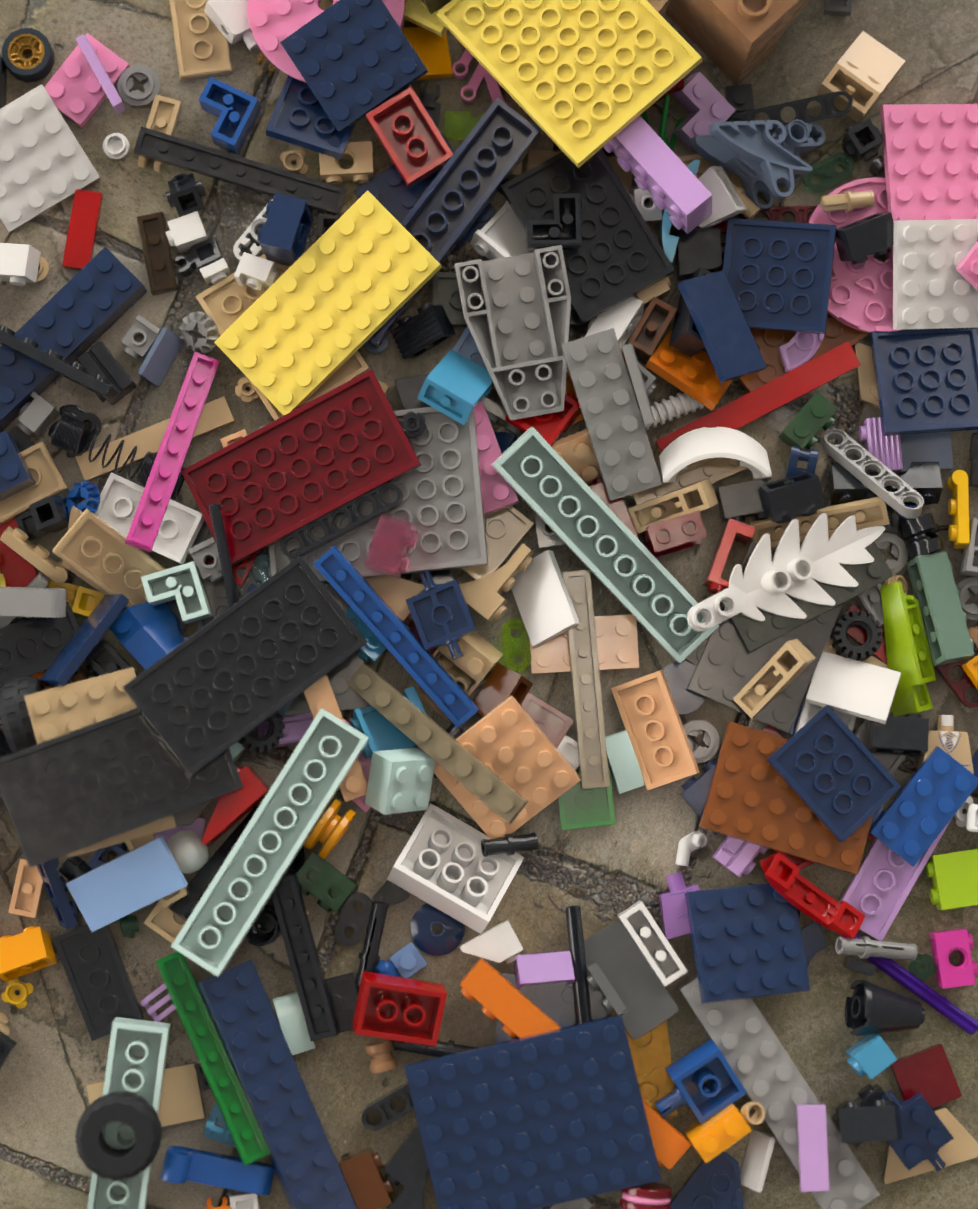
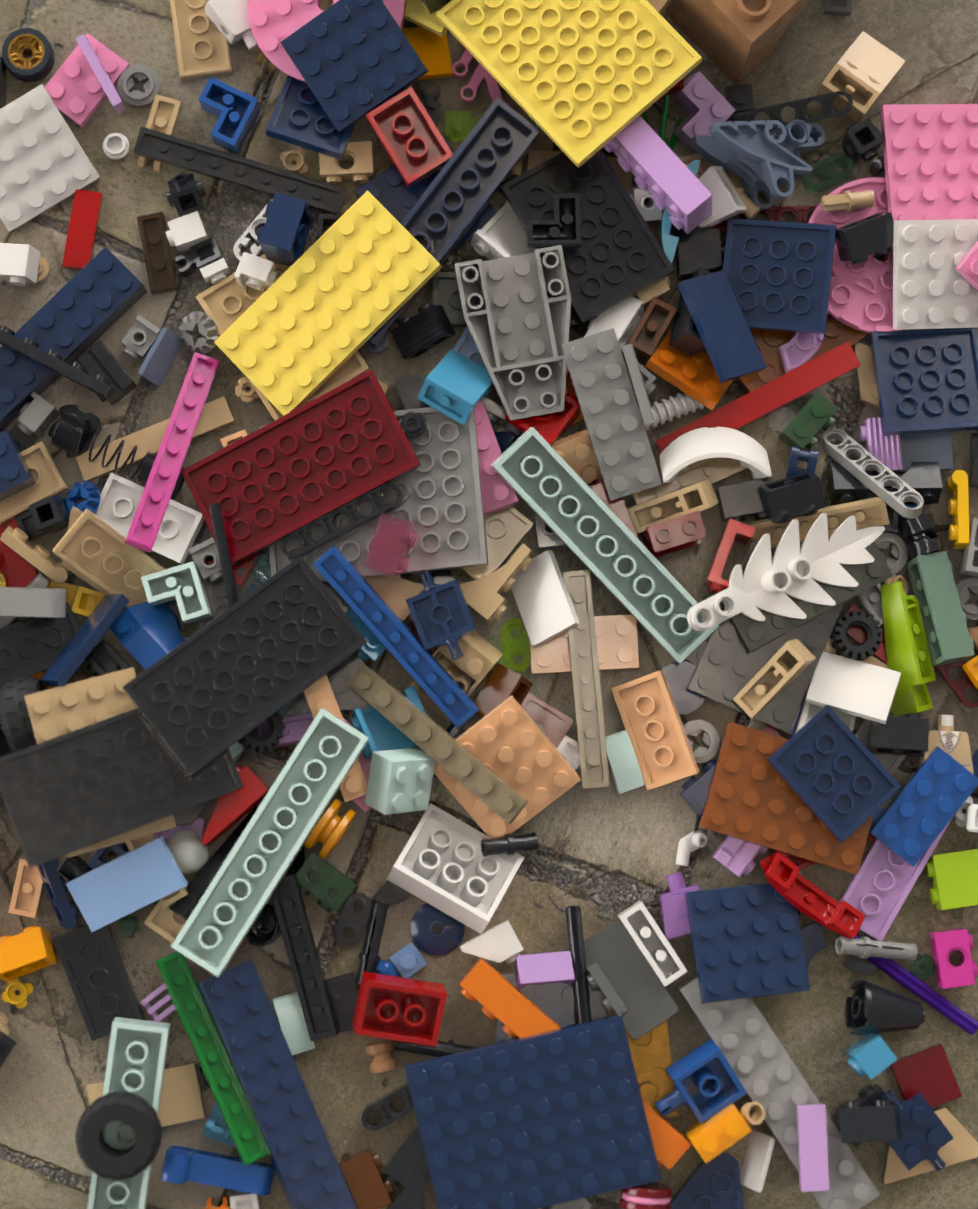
green plate [558,770,616,830] -> none

